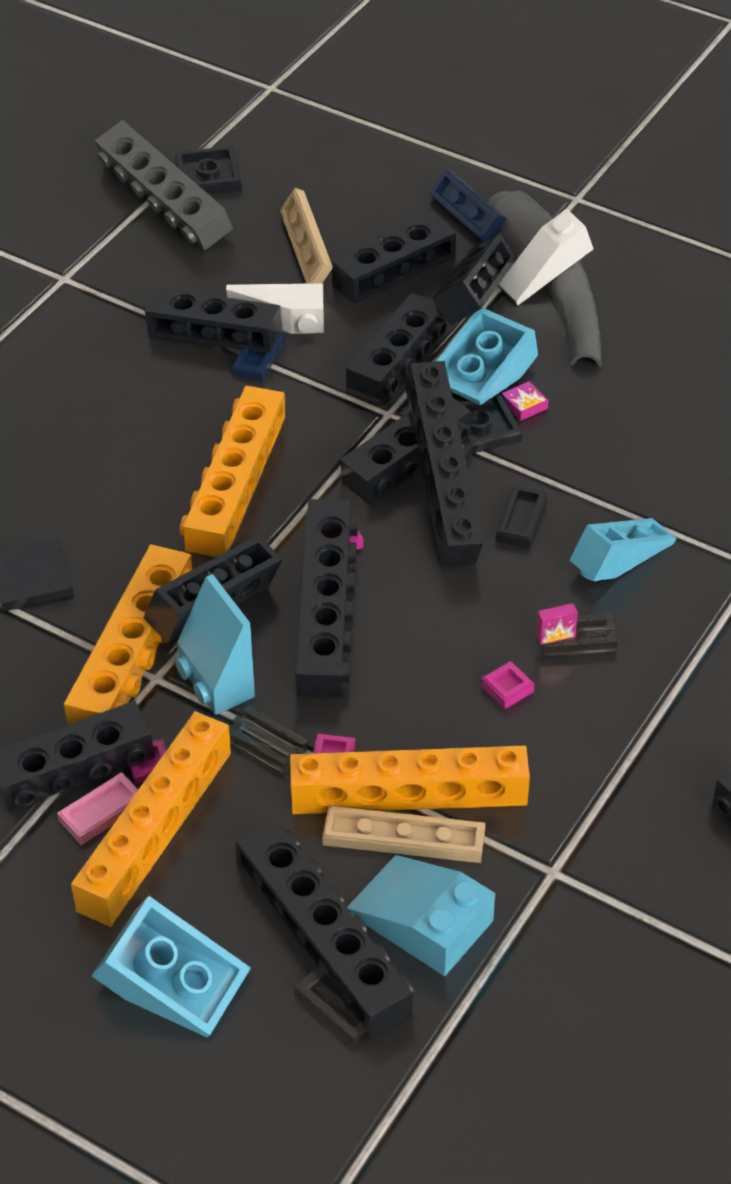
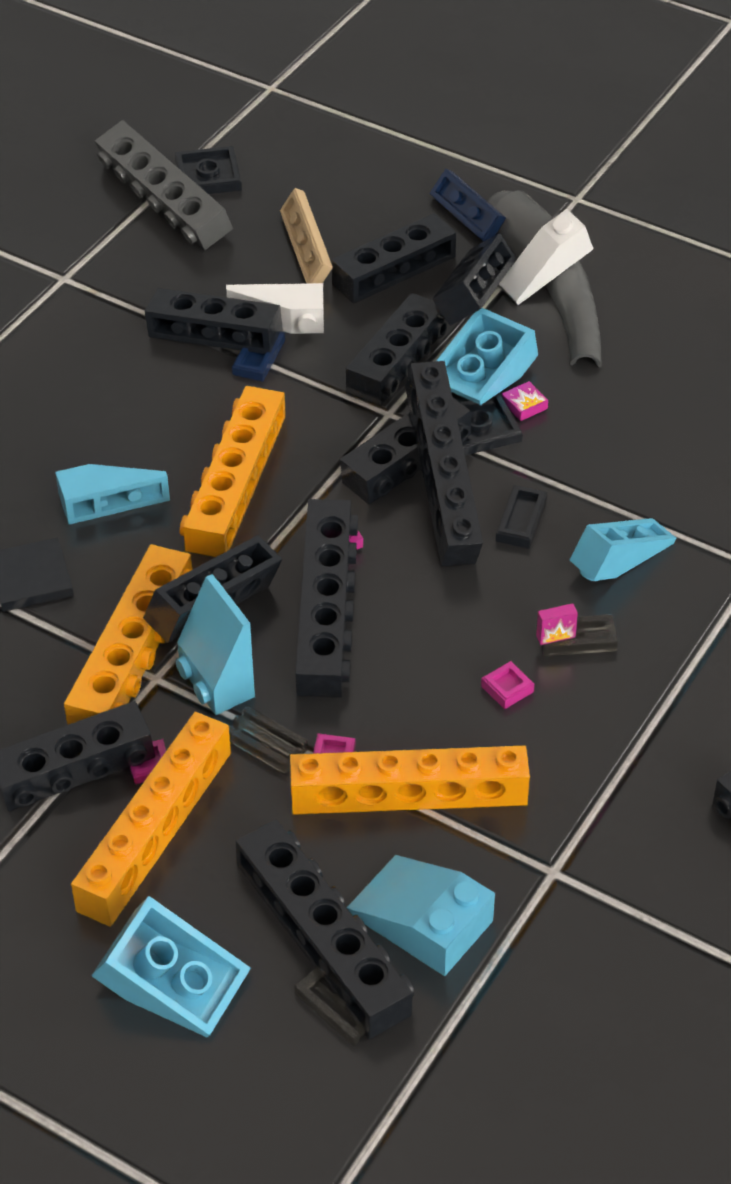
bright pink tile [57,772,138,845] -> none
tan tile [322,805,485,863] -> none
none -> medium azure slope [55,464,170,525]

